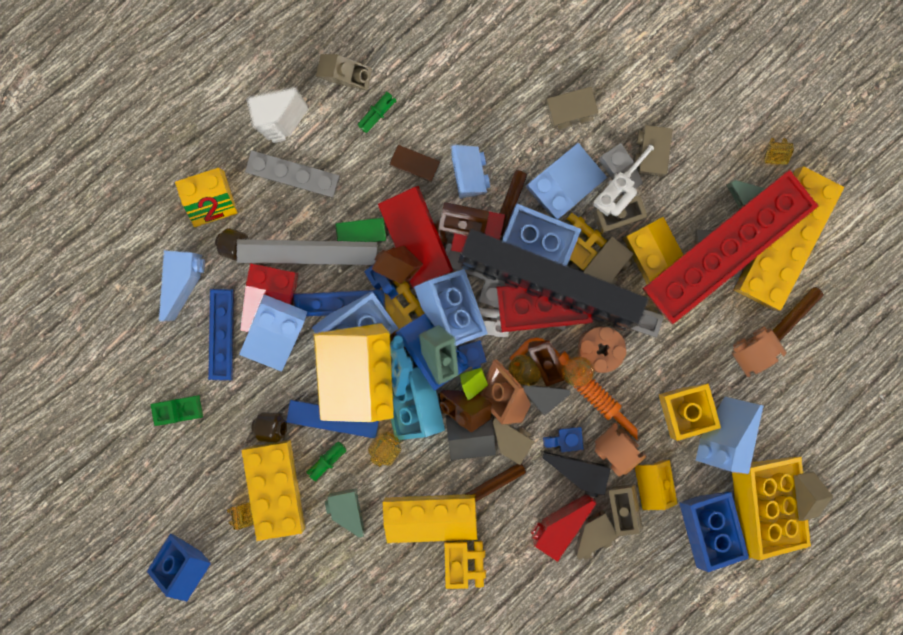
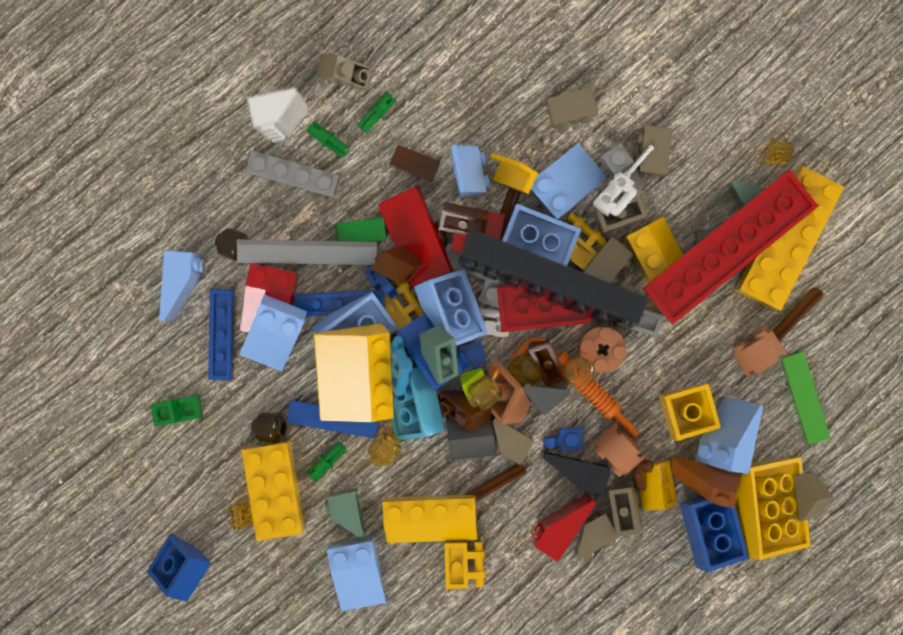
yellow slope [175,167,238,227] -> none
none -> green axle [306,120,349,158]
none -> light blue slope [327,536,386,611]
none -> clear yellow head [466,376,502,411]
none -> yellow panel [490,153,538,194]
none -> reddish brown arm [632,459,653,492]
none -> dark orange slope [672,456,743,509]
none -> bright green tile [780,351,830,445]

